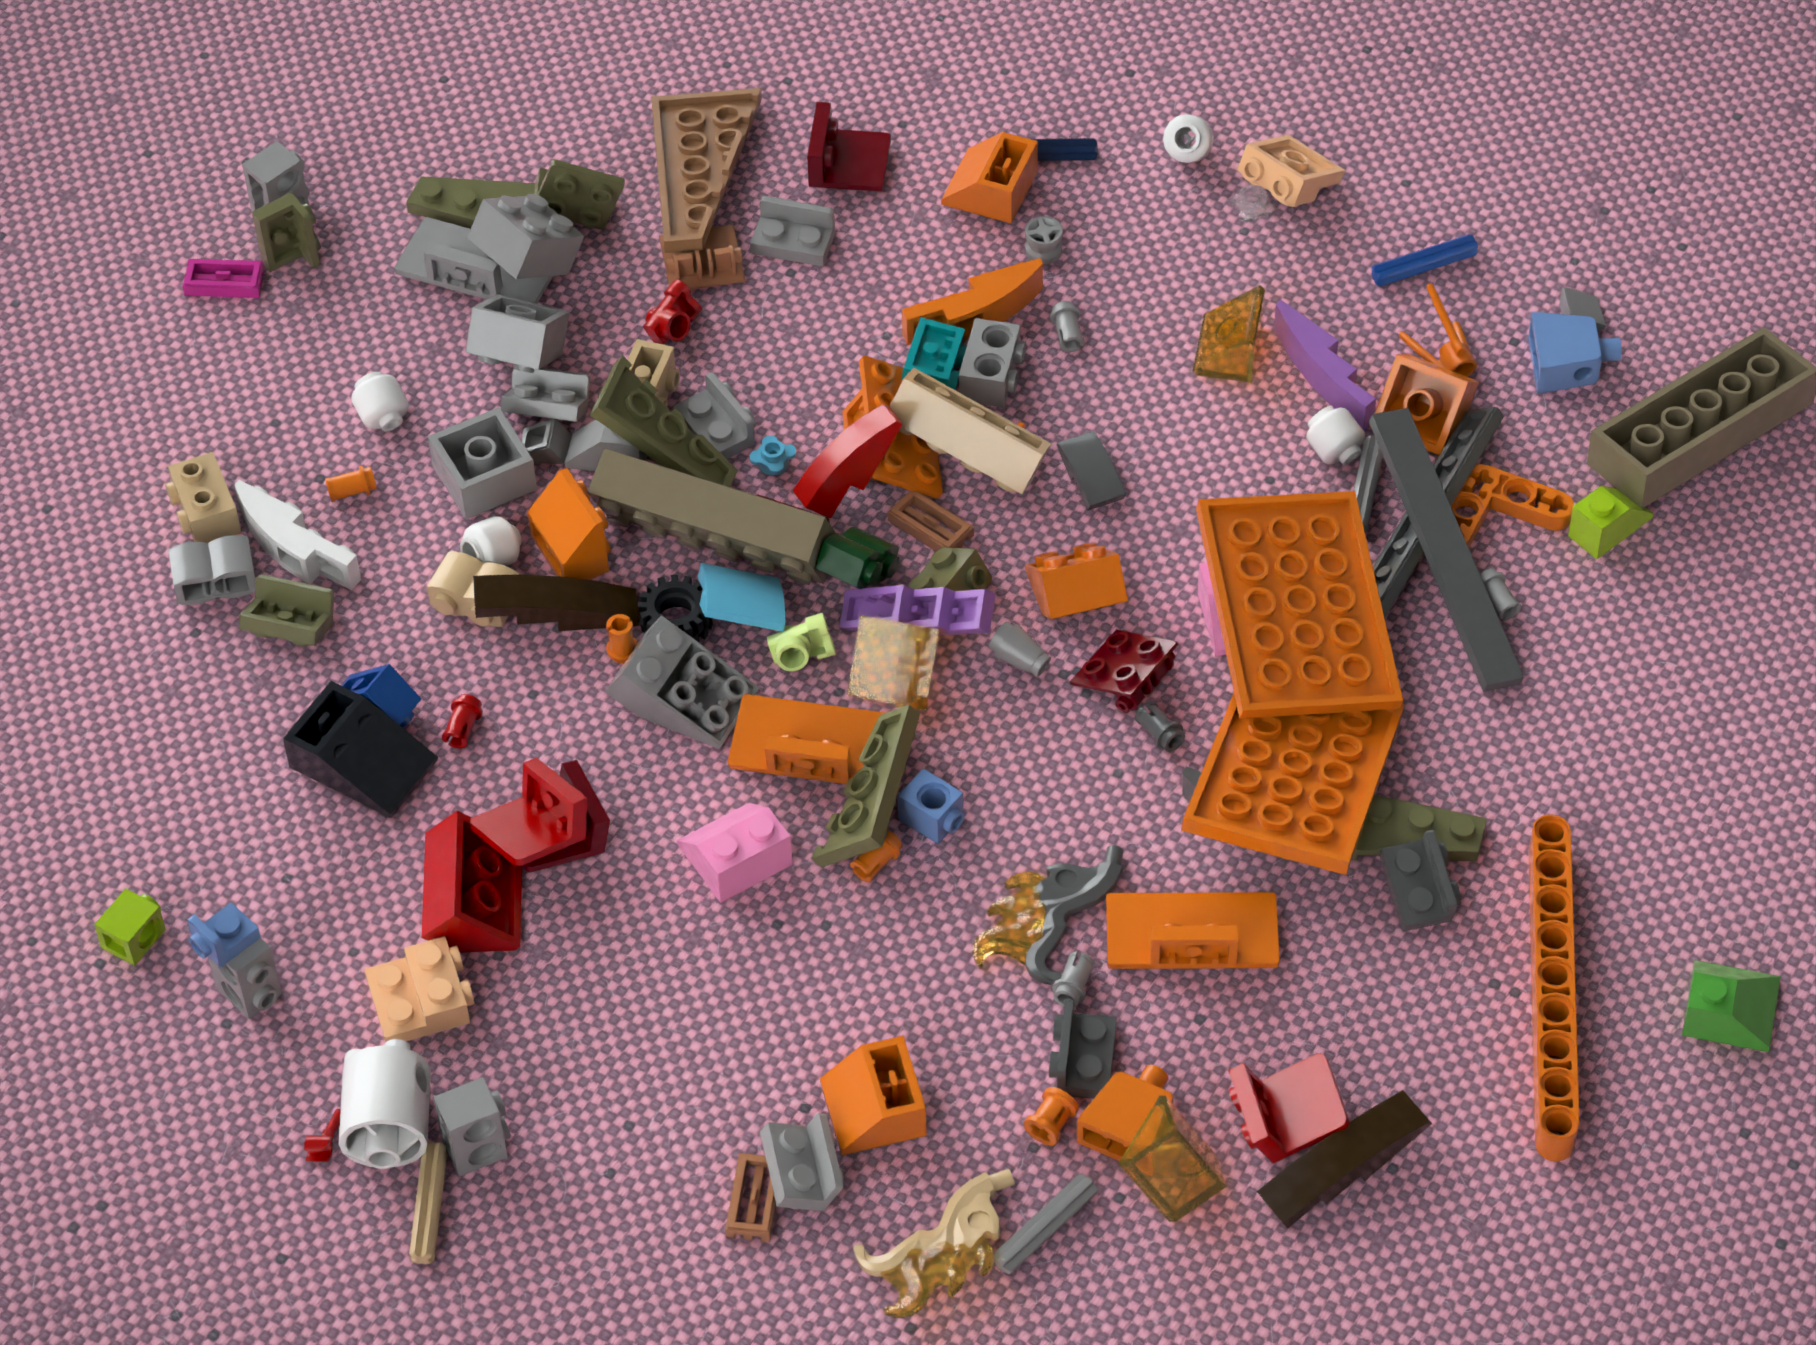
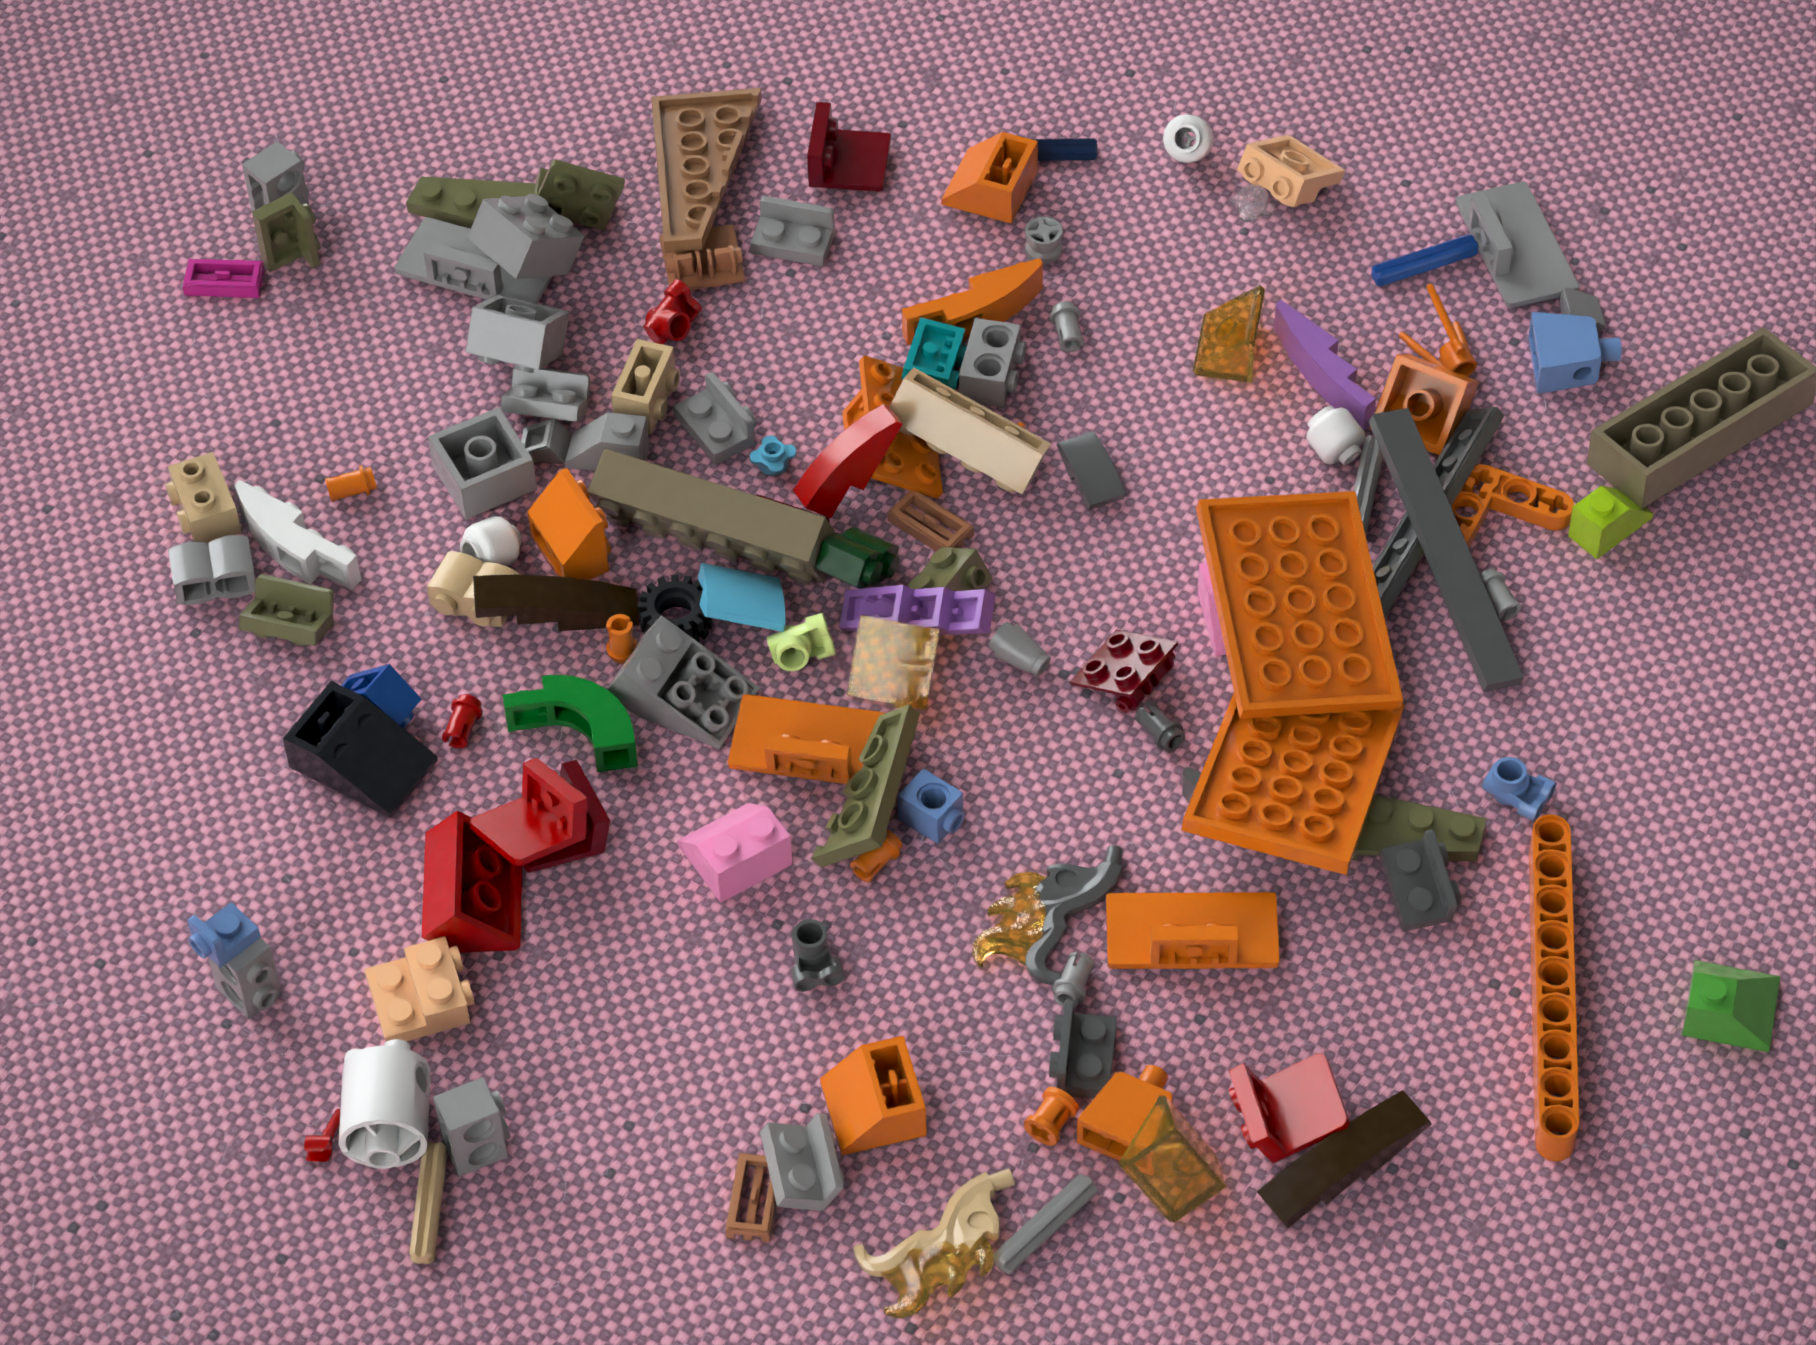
lime brick [94,888,166,966] -> none
white head [351,372,409,432] -> none
olive wing [590,355,738,487] -> none
orange slope [1025,542,1128,619] -> none
none -> green arch [502,675,638,773]
none -> dark grey plate [791,919,845,992]
none -> light grey bracket [1456,181,1579,309]
none -> medium blue plate [1482,757,1557,822]

